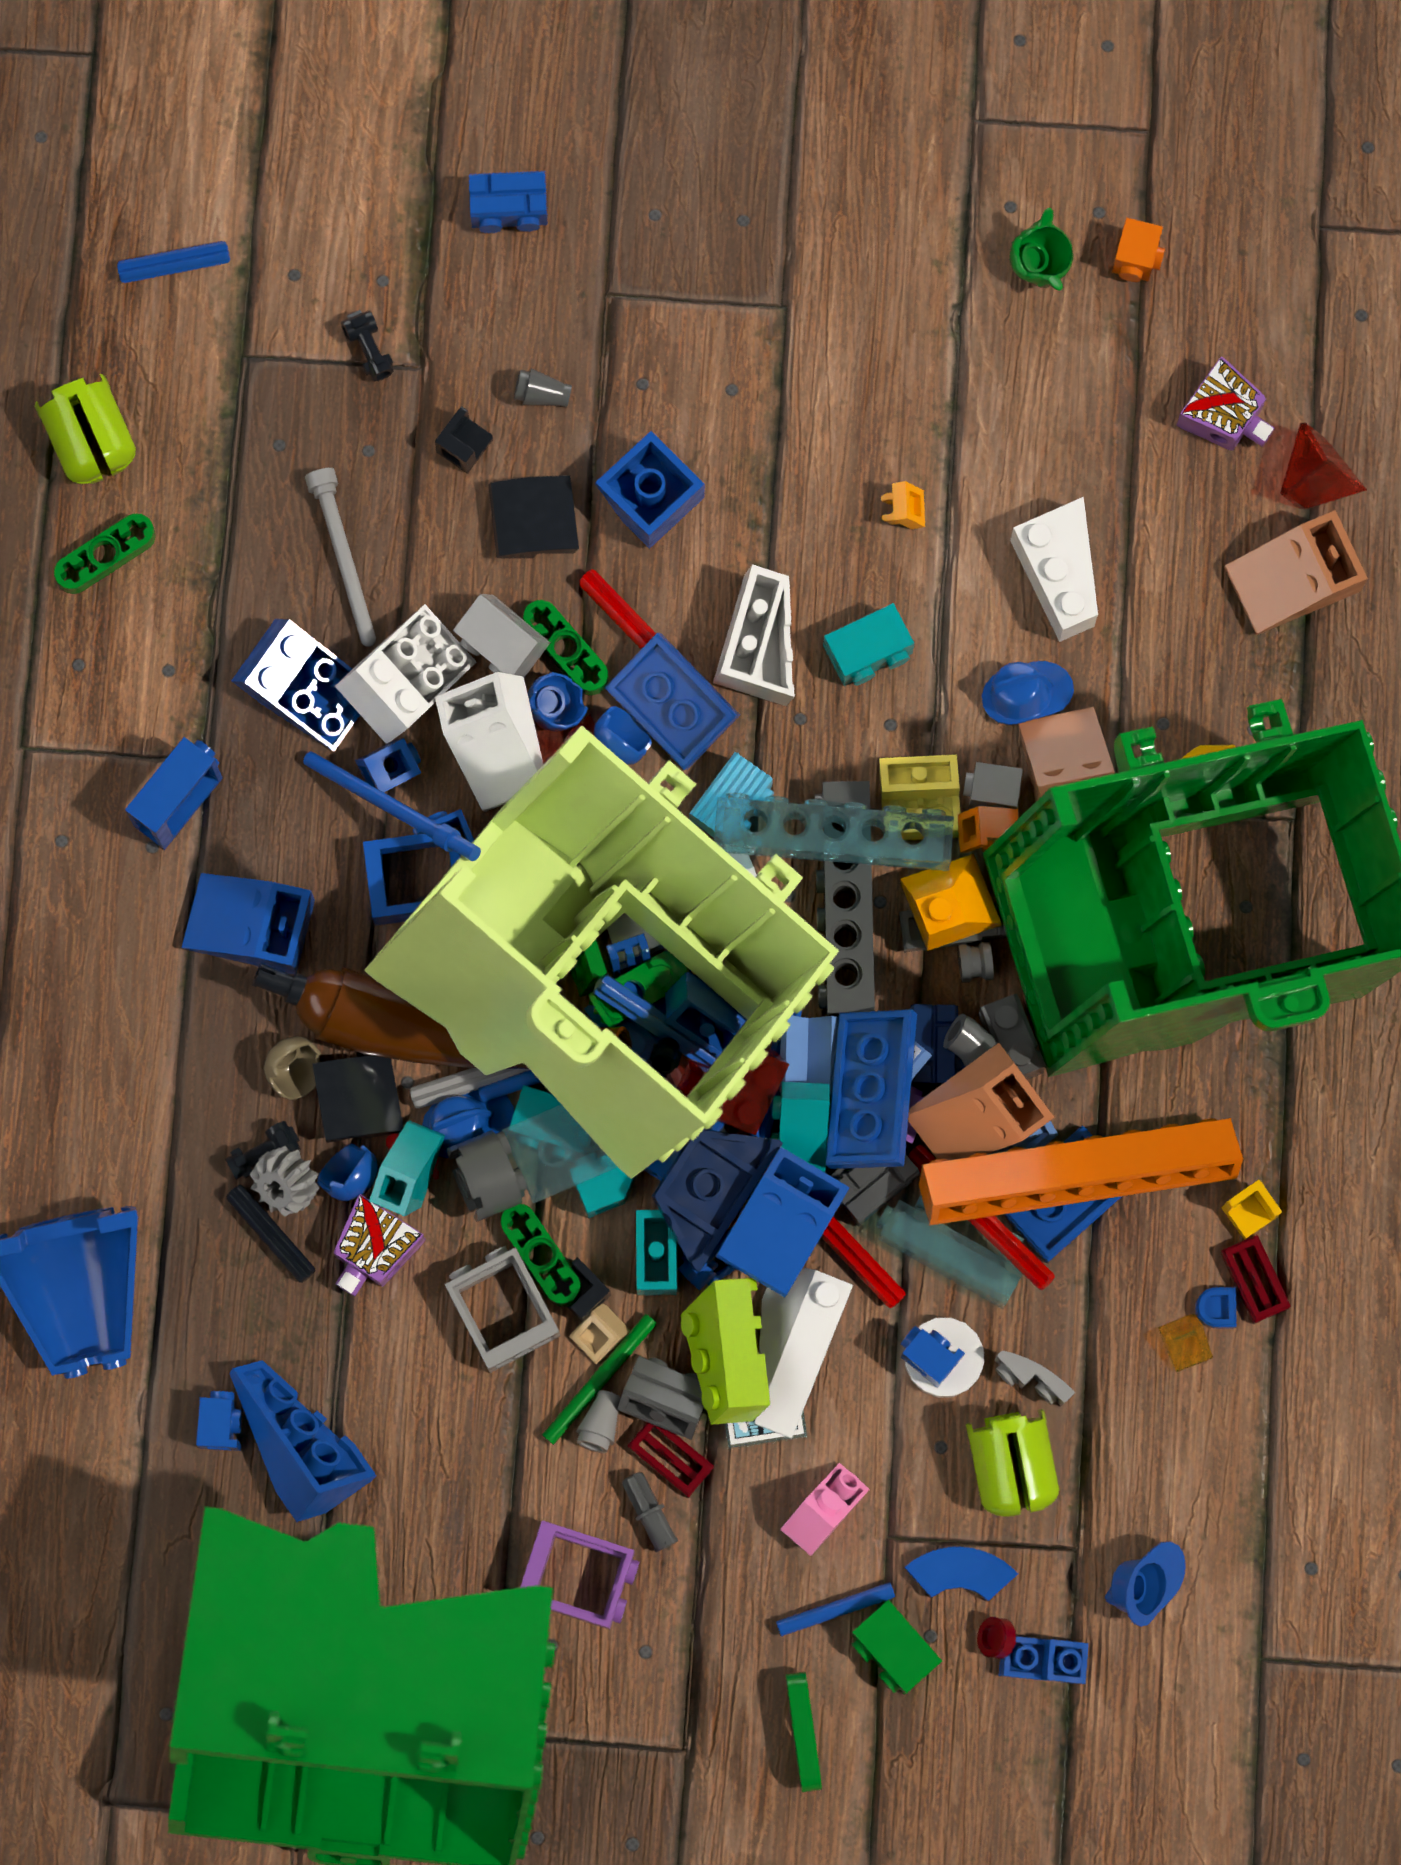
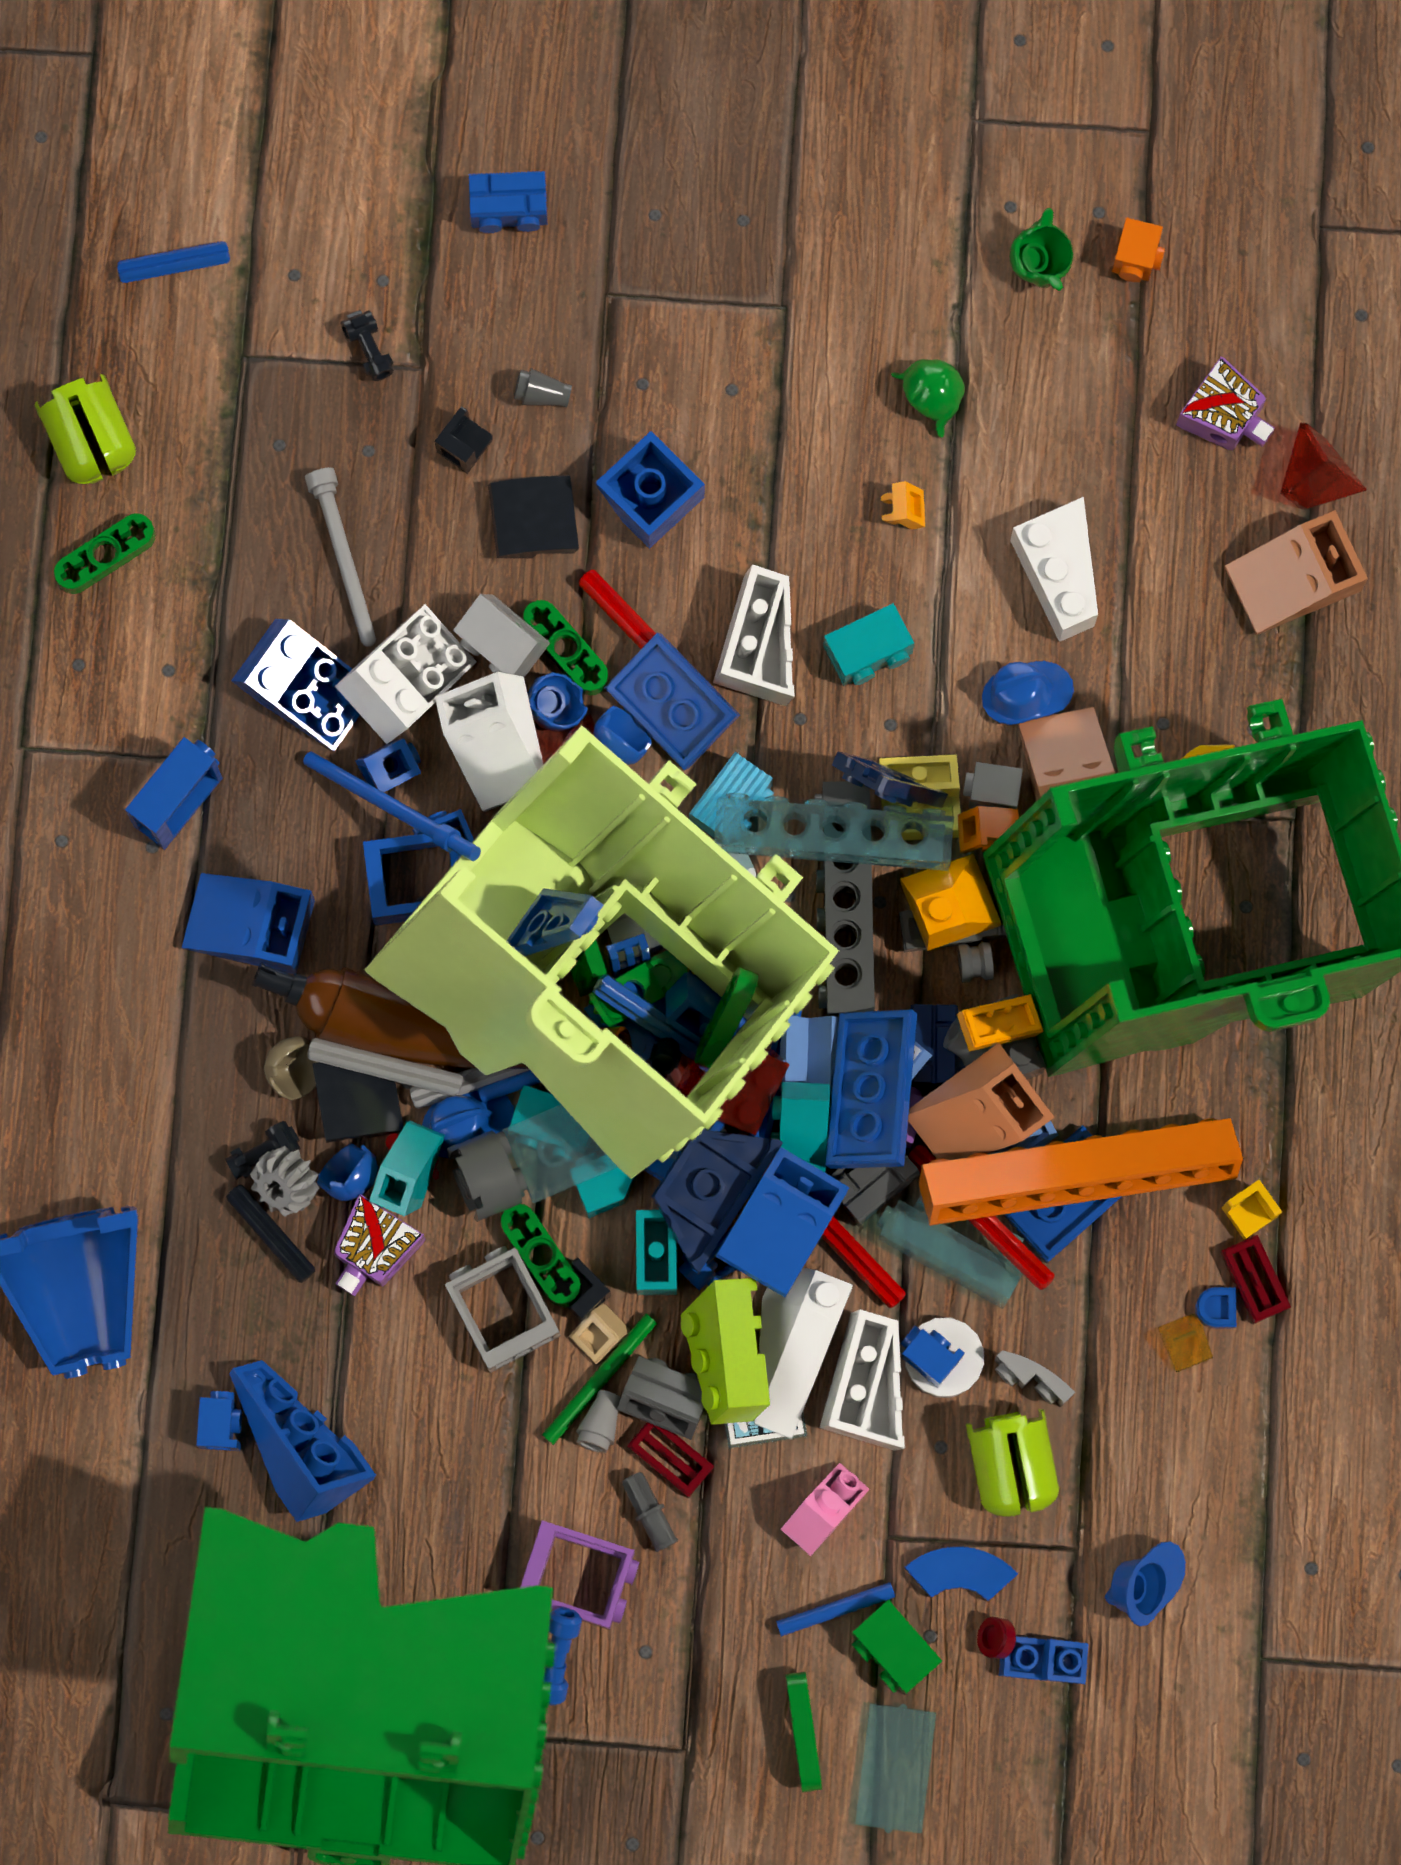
none -> light grey axle [307,1038,463,1096]
none -> blue wing [506,888,603,957]
none -> blue piece [544,1608,582,1706]
none -> green beam [694,967,759,1068]
none -> white wedge [820,1310,905,1451]
none -> dark blue wing [832,751,948,808]
none -> clear light blue piece [855,1704,936,1833]
none -> green hair [891,359,965,438]
none -> light orange plate [957,994,1043,1052]

